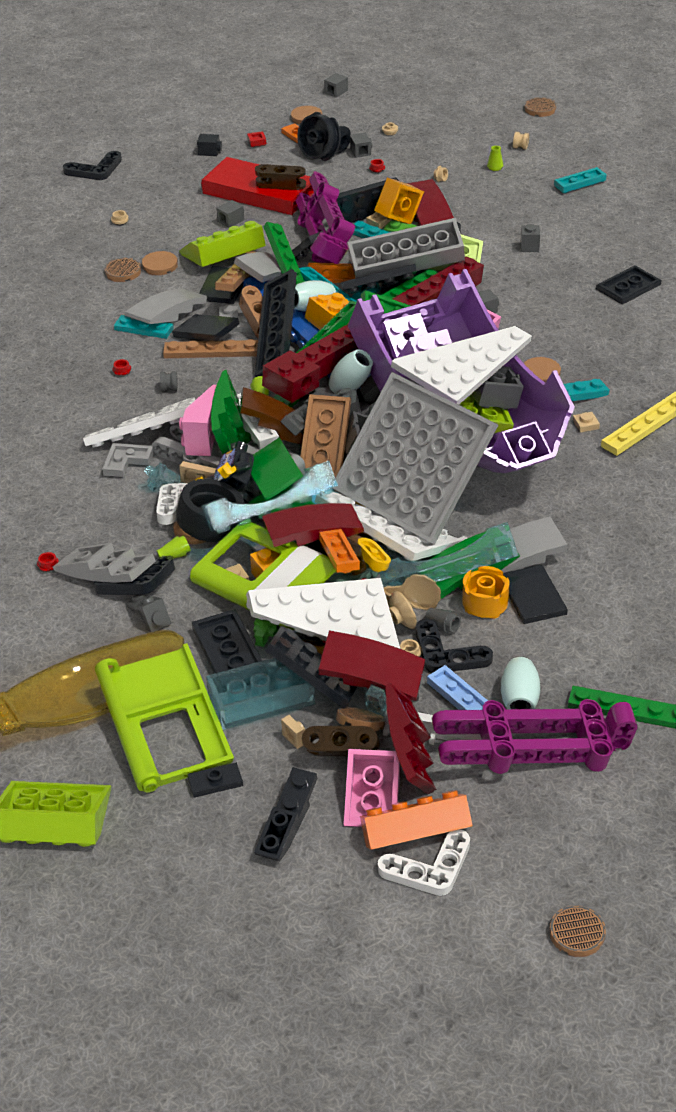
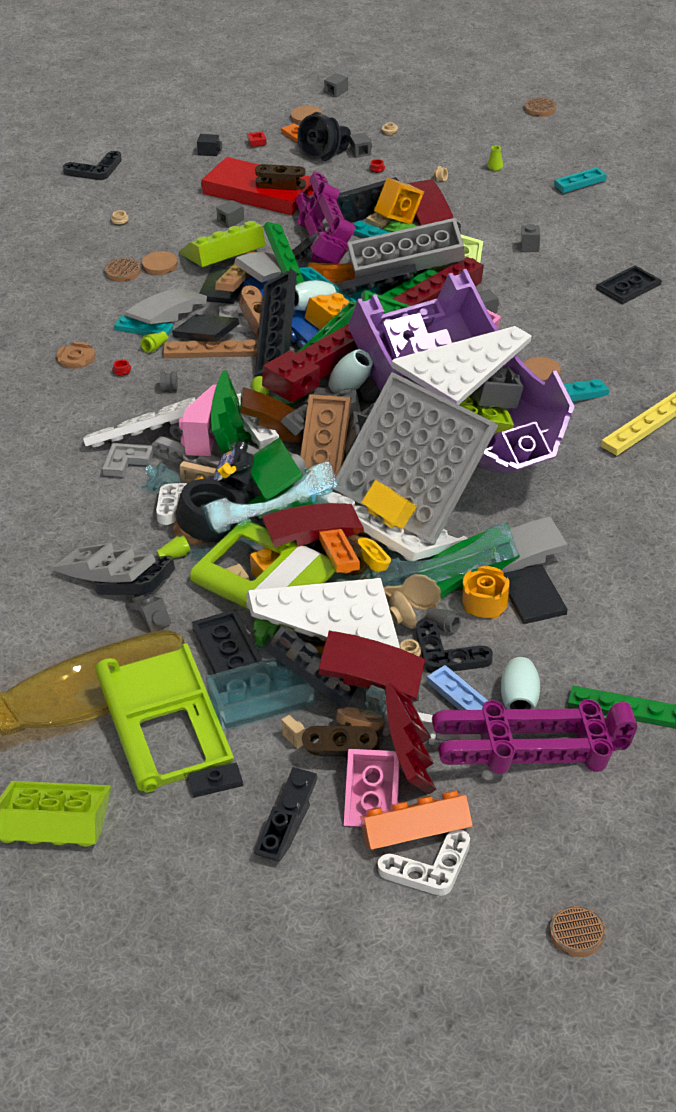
red plate [37,552,59,572] -> none
tan wheel [513,132,529,150] -> none
tan plate [573,412,600,432] -> none
none -> medium nougat tile [57,342,96,369]
none -> lime cone [140,331,168,353]
none -> yellow brick [361,480,417,529]

